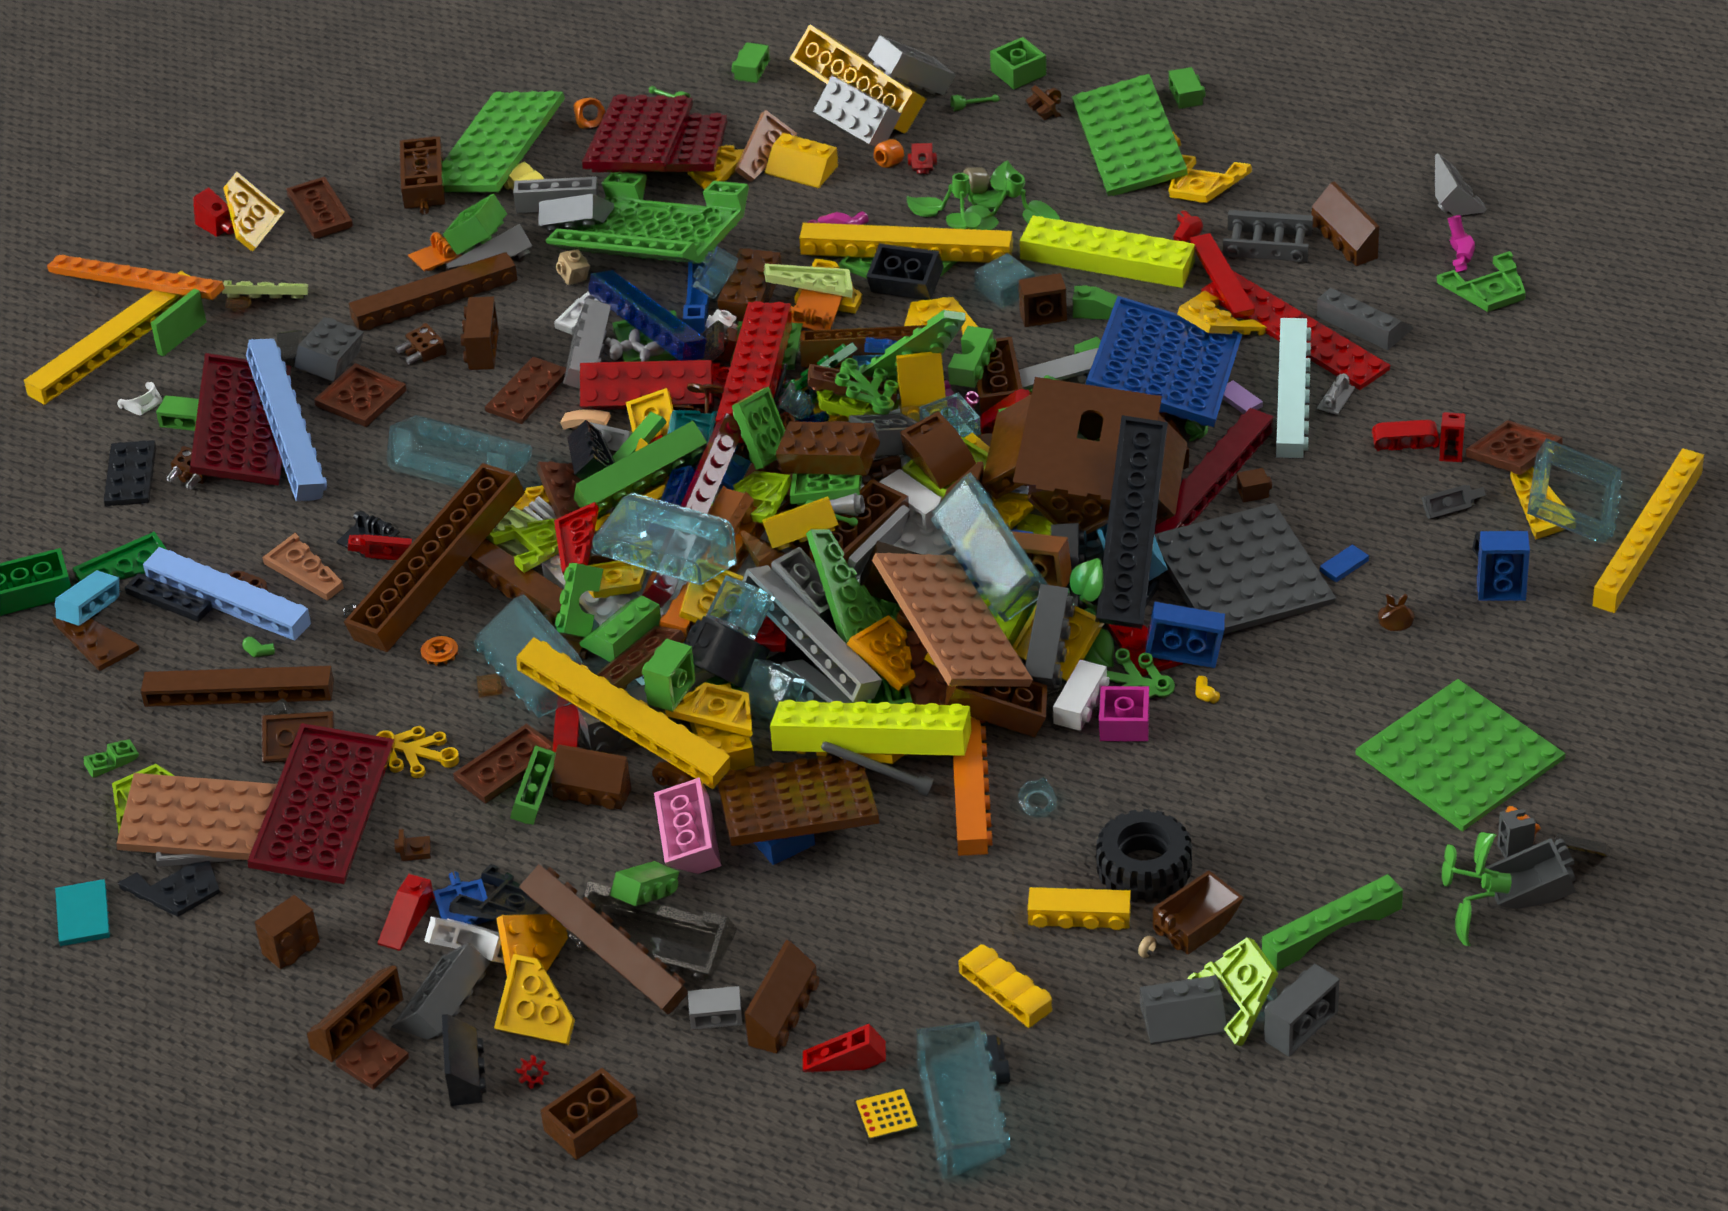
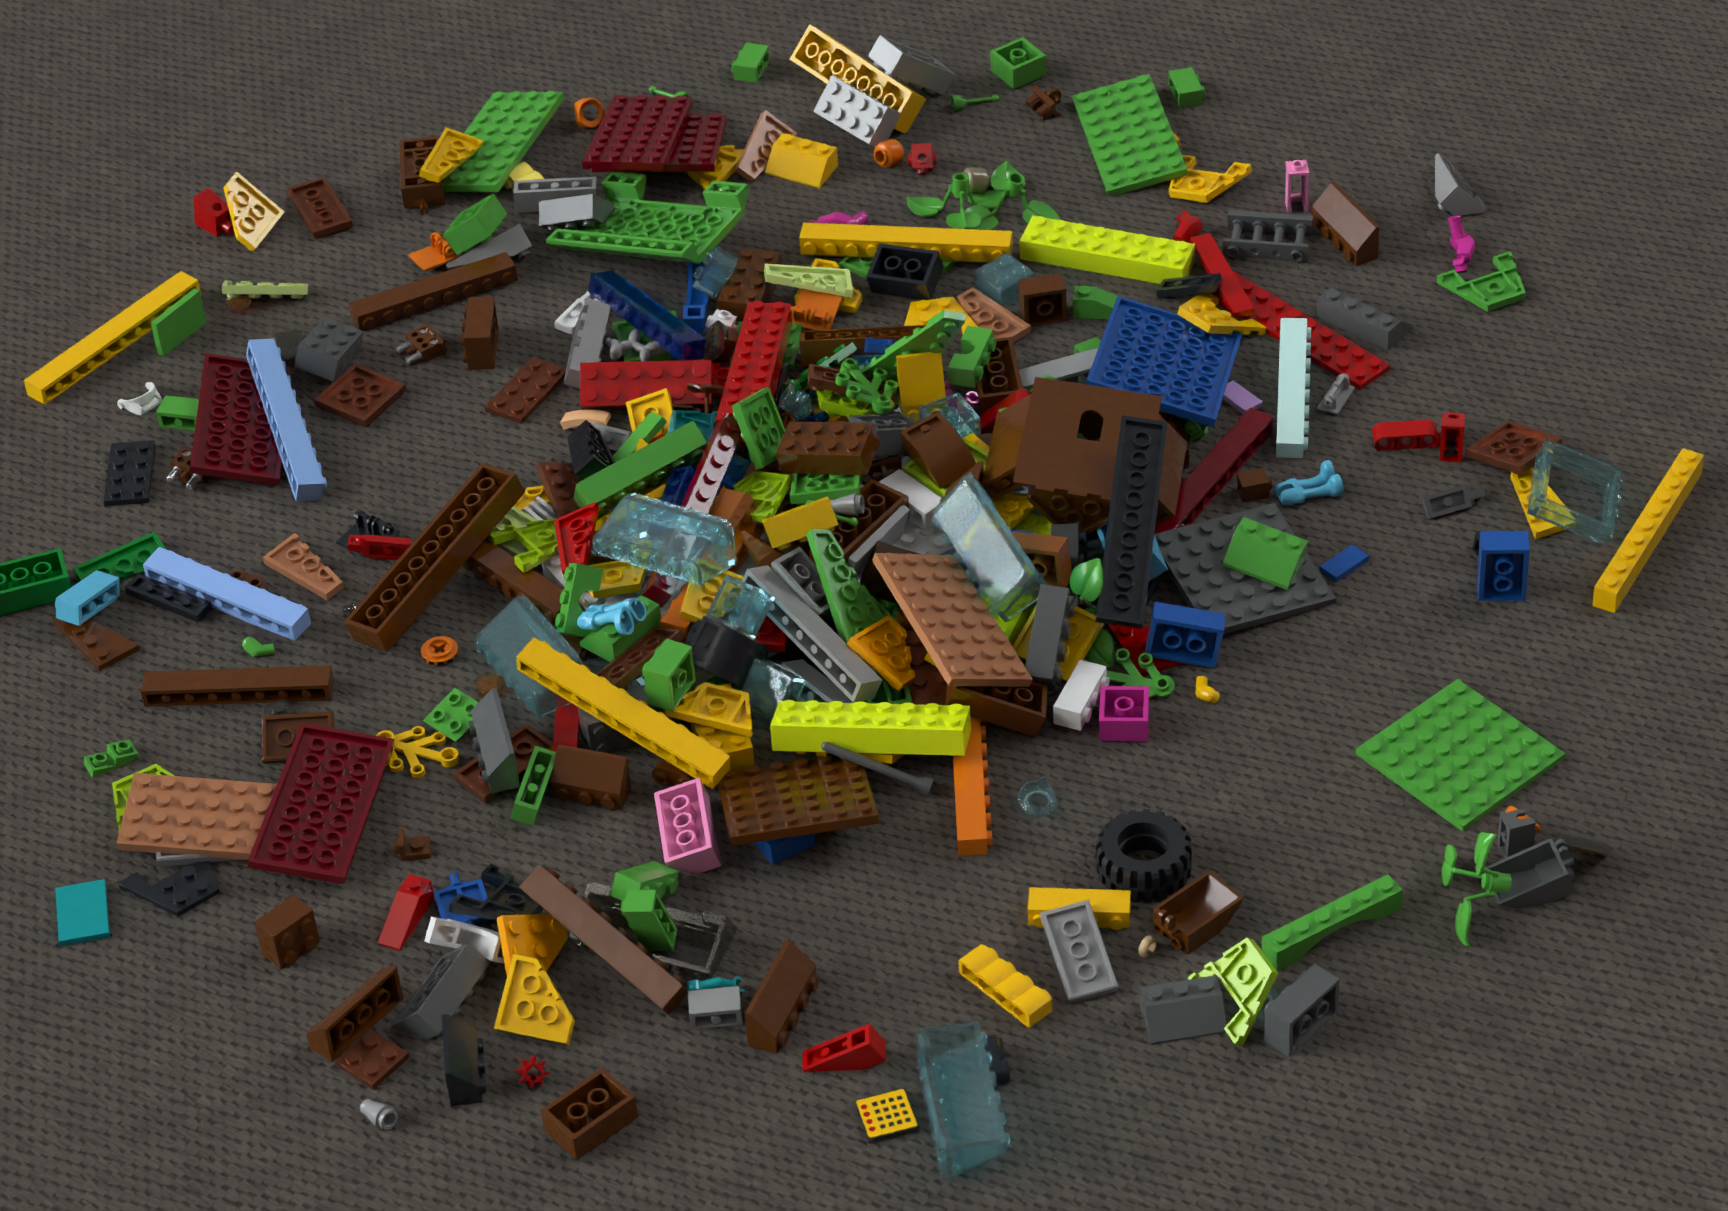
orange plate [47,255,225,300] -> none
clear light blue windscreen [387,415,532,488] -> none
tan brick [556,249,590,285] -> none
reddish brown piece [1378,594,1415,631] -> none
none -> light grey cone [360,1099,398,1130]
none -> yellow wing [419,127,484,183]
none -> bright green hinge [423,688,479,743]
none -> dark grey slope [468,688,520,793]
none -> medium azure piece [577,598,647,635]
none -> bright green brick [621,890,677,952]
none -> teal arm [686,977,745,994]
none -> nougat wing [957,287,1031,343]
none -> light grey tile [1040,900,1119,1003]
none -> black plate [1156,273,1223,298]
none -> bright green slope [1222,517,1308,590]
none -> medium azure piece [1273,460,1344,506]
none -> bright pink window [1285,160,1310,213]

